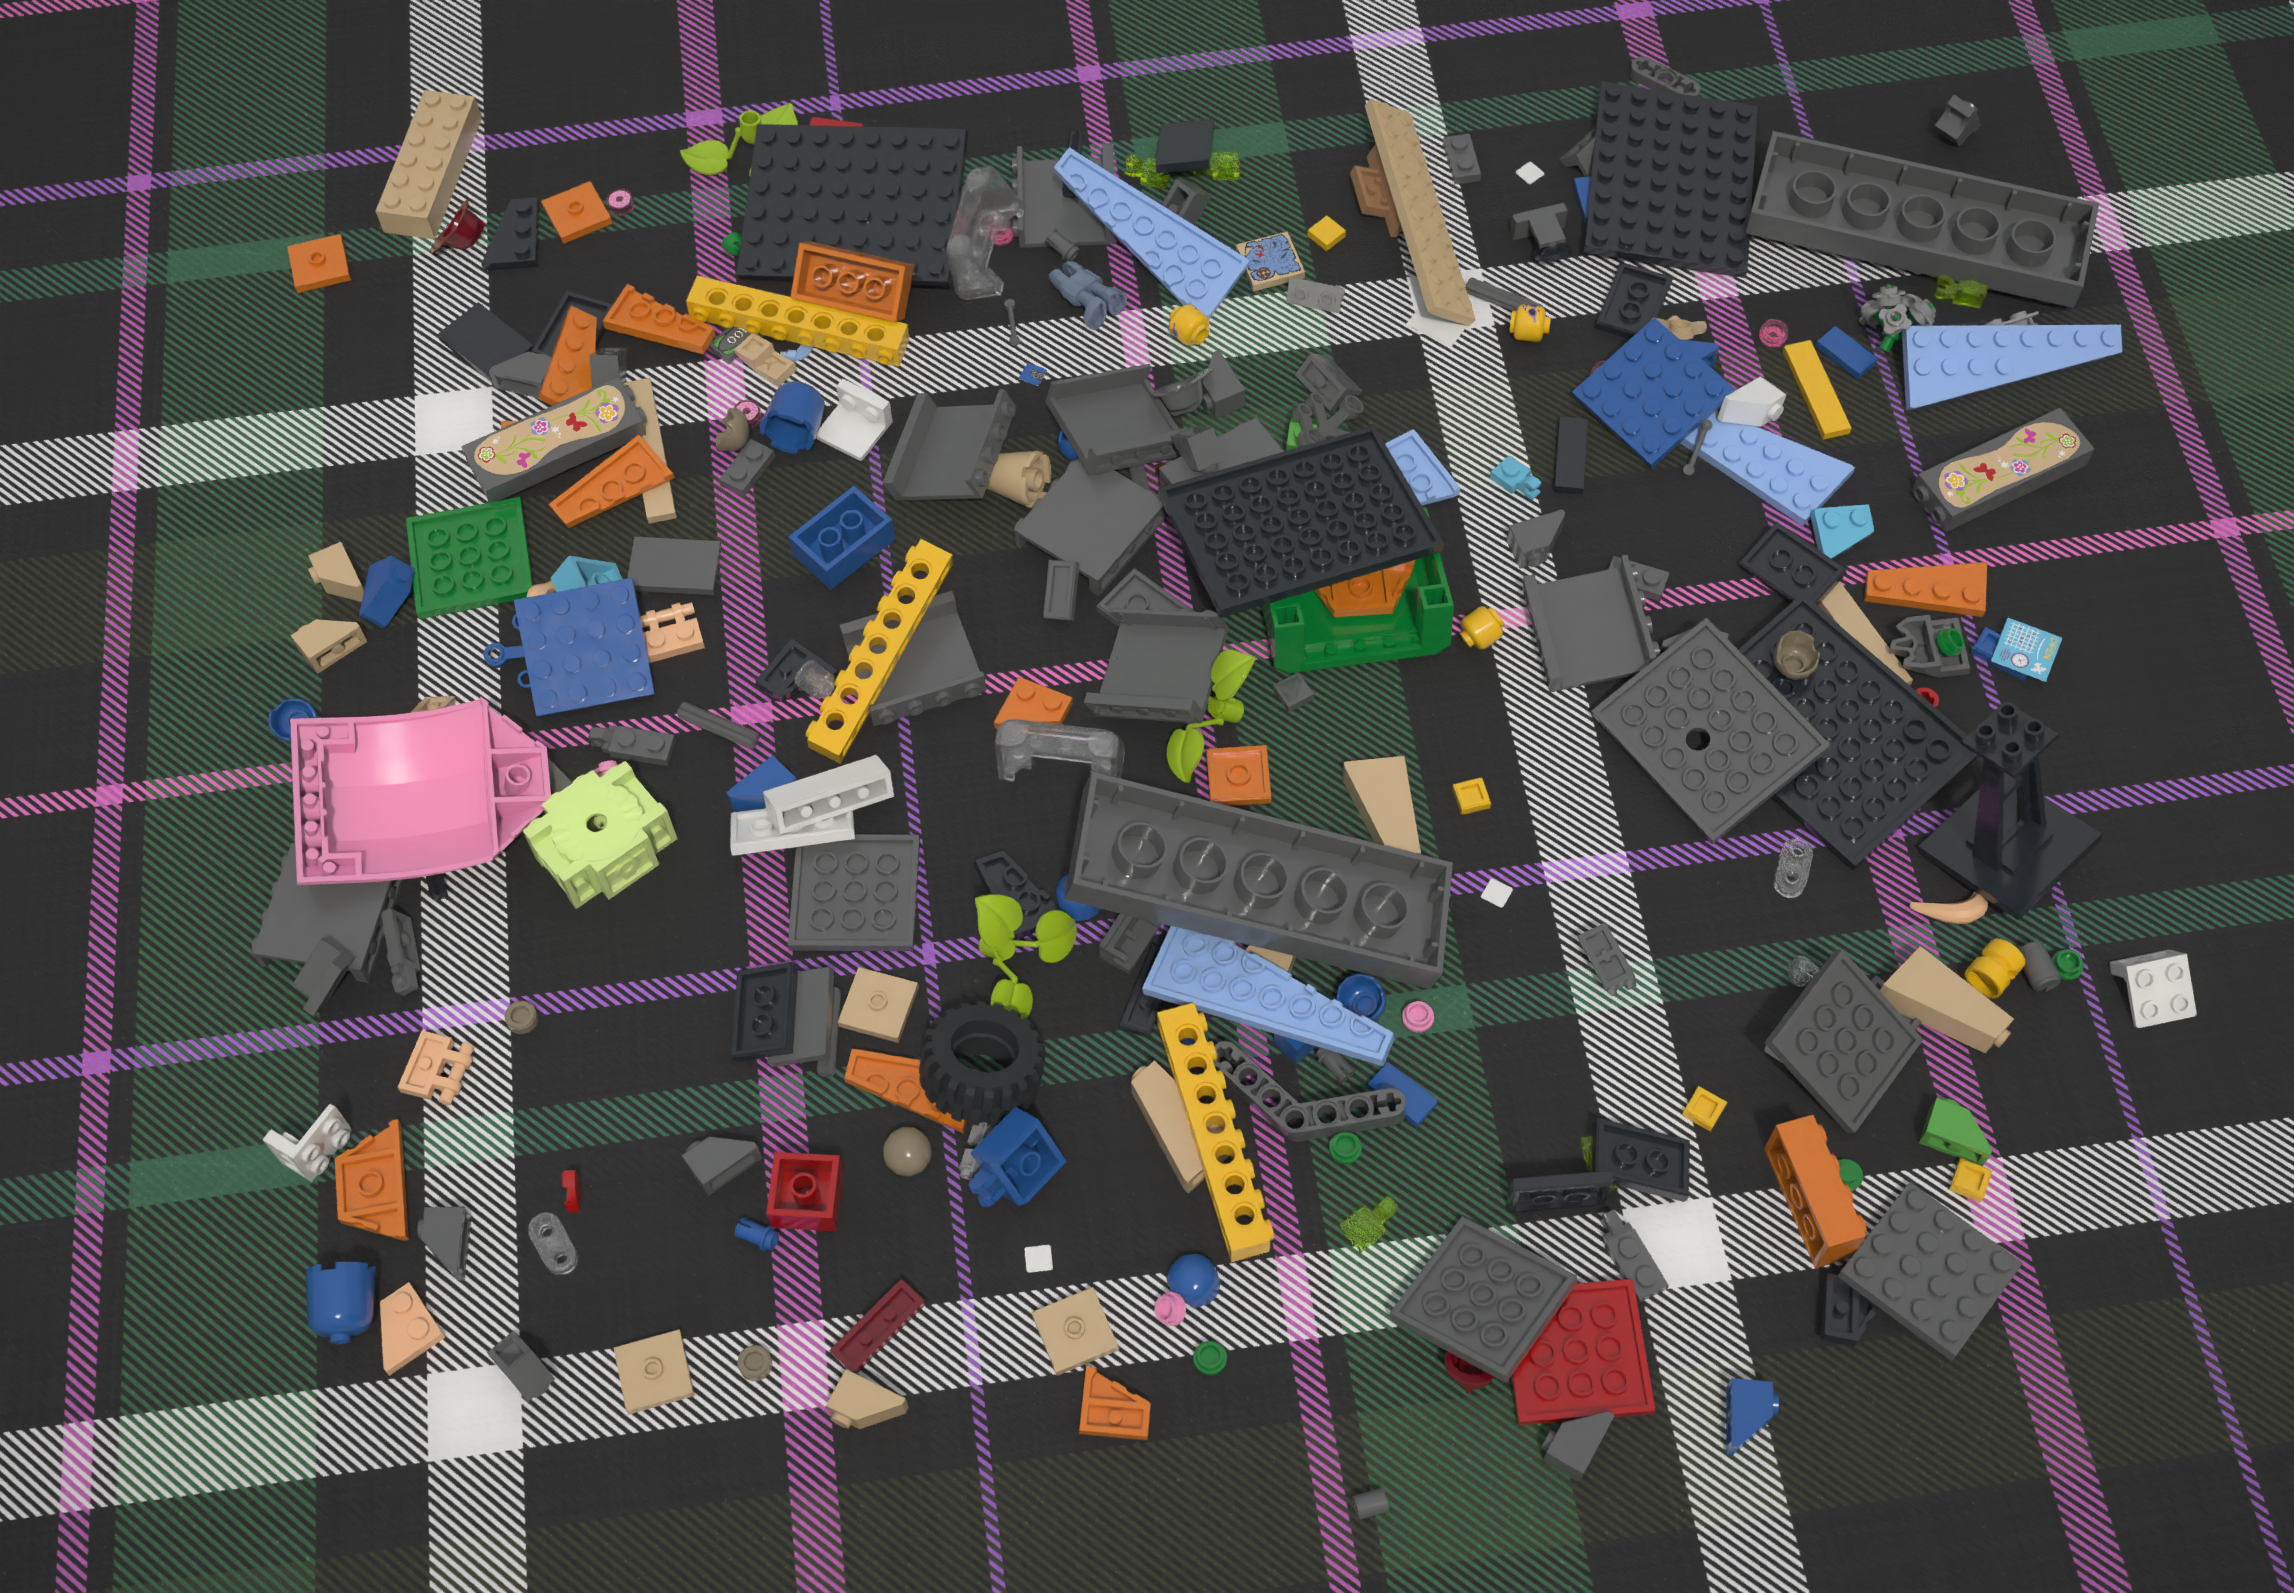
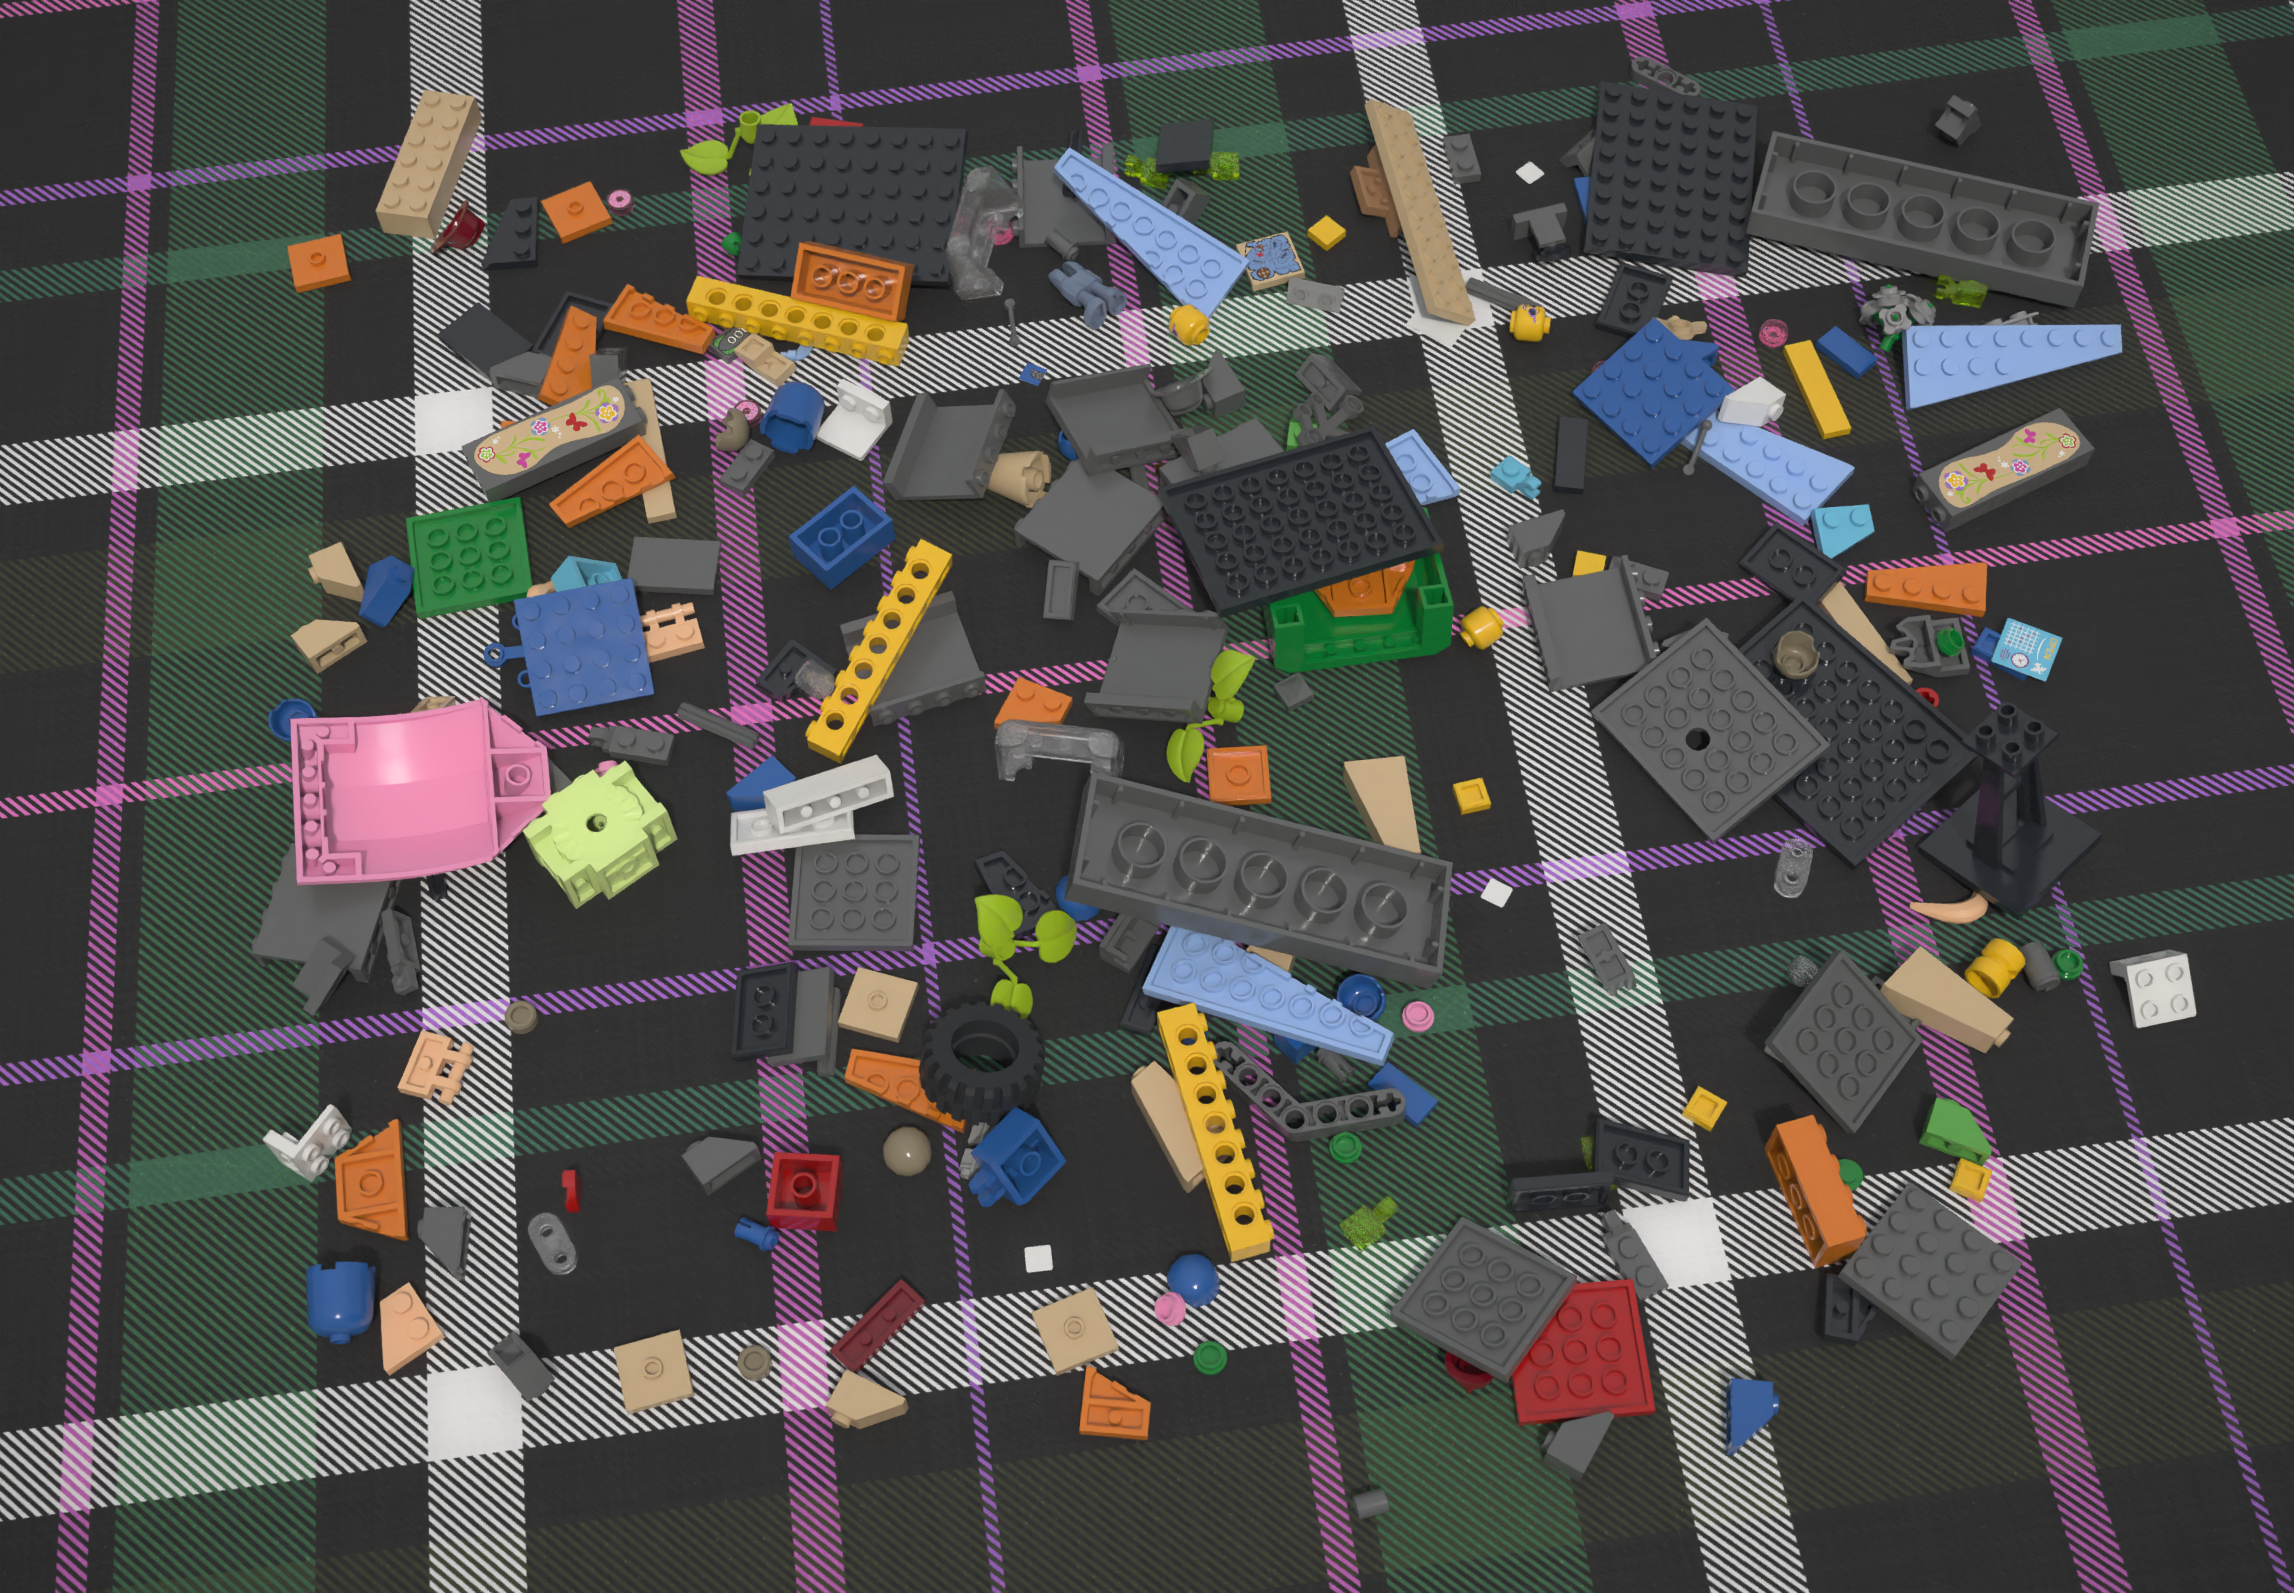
none -> yellow tile [1572,550,1606,577]

